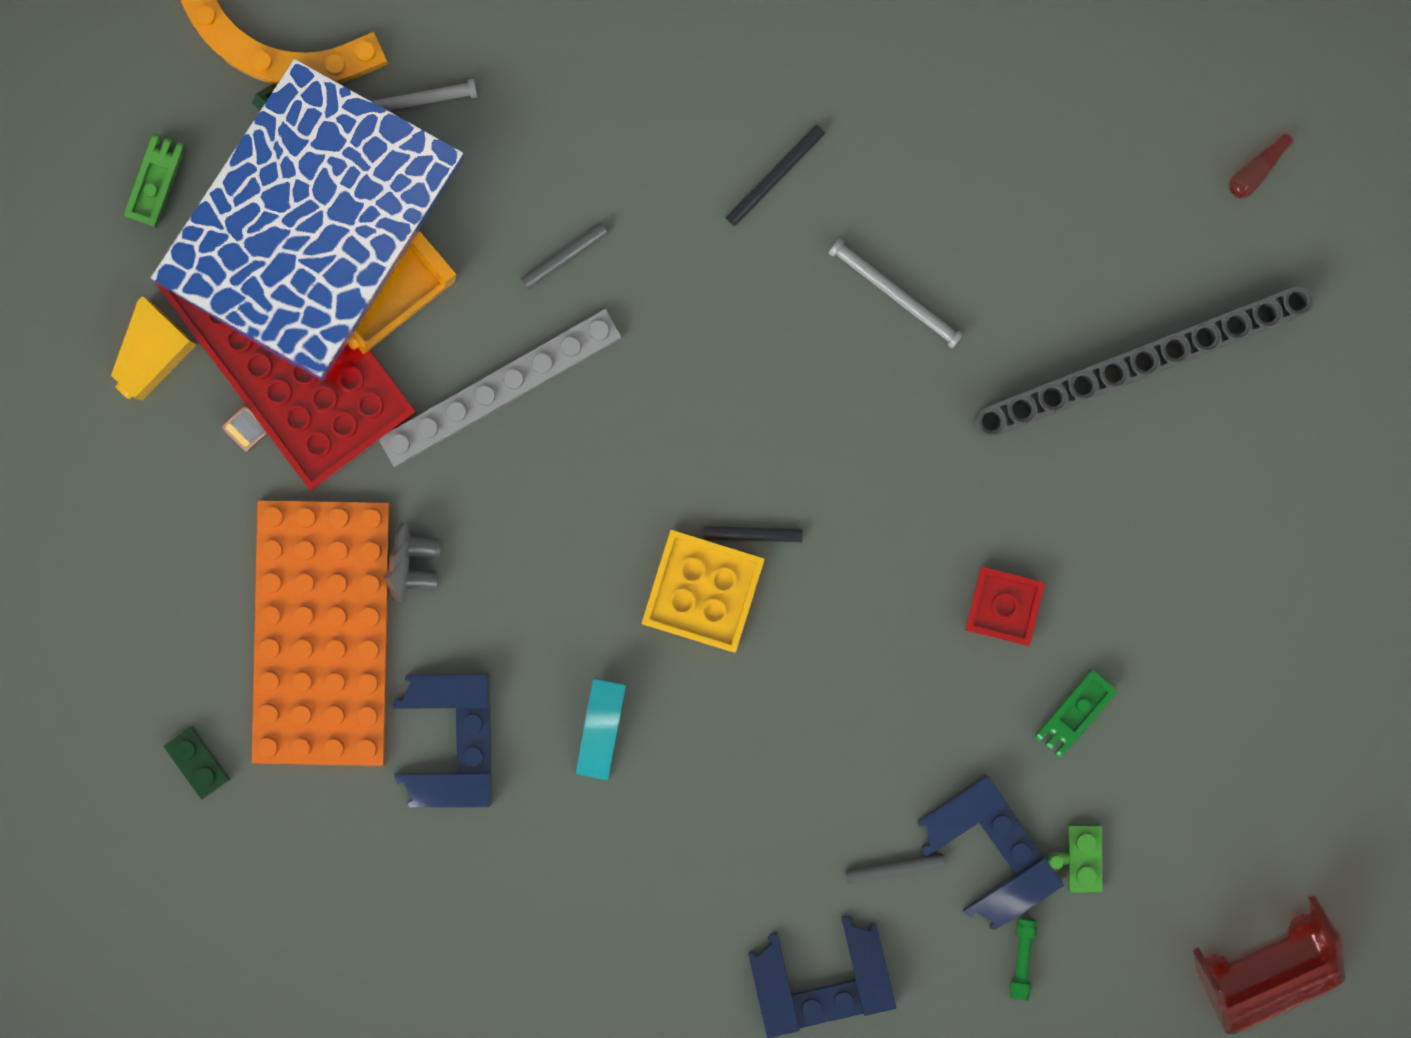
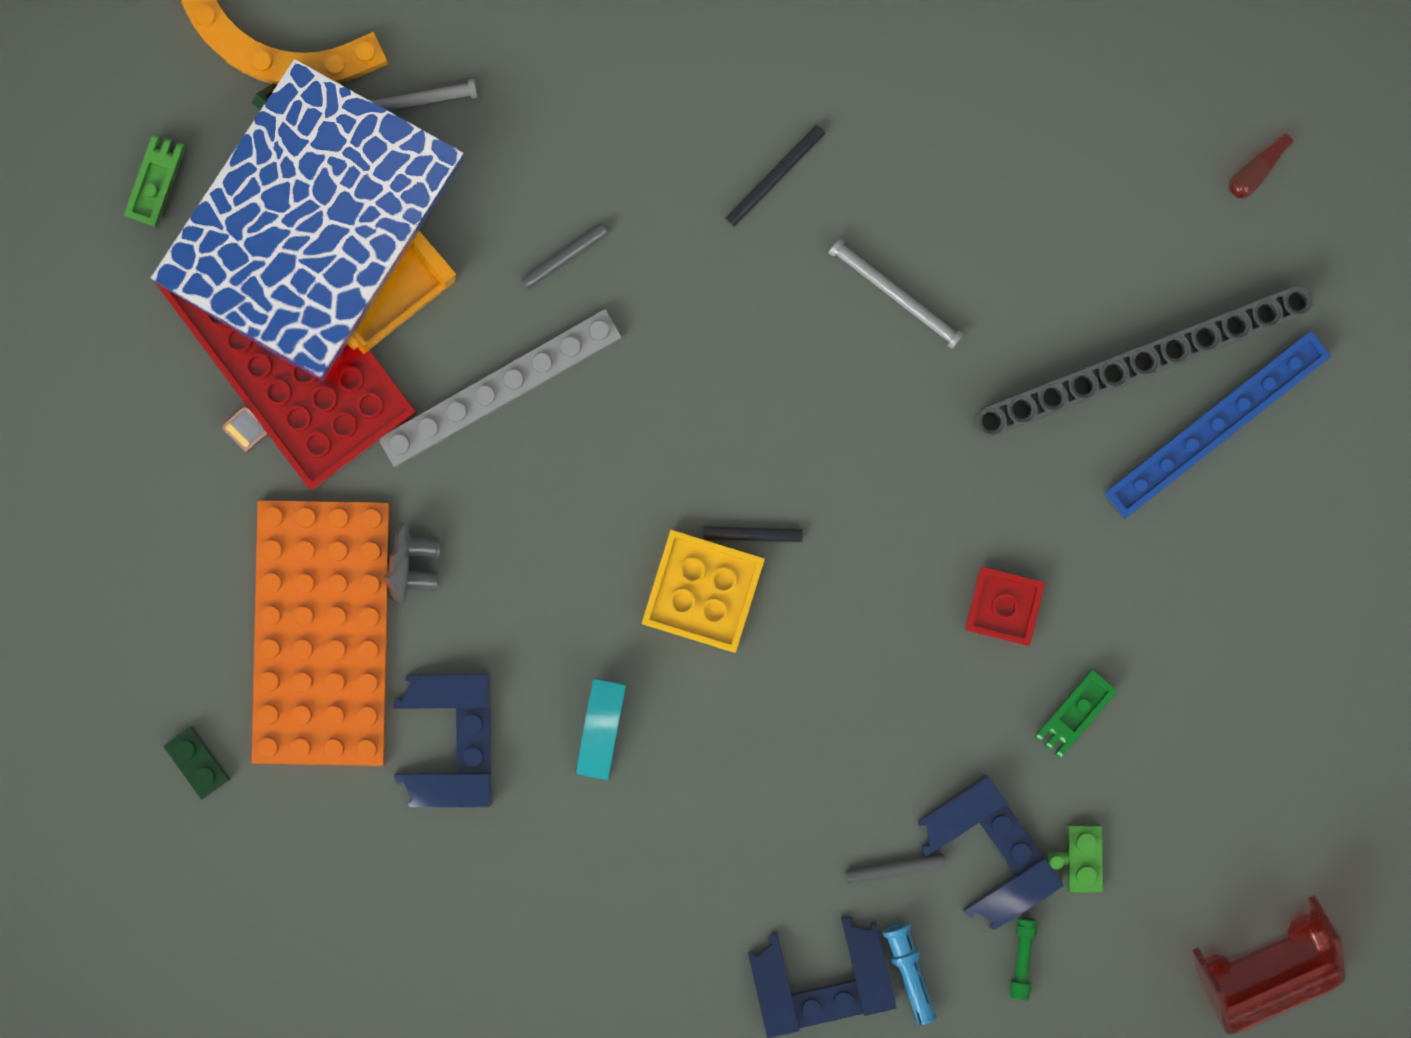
yellow slope [111,296,197,401] -> none
none -> dark azure pin [882,922,937,1025]
none -> blue plate [1103,331,1331,519]

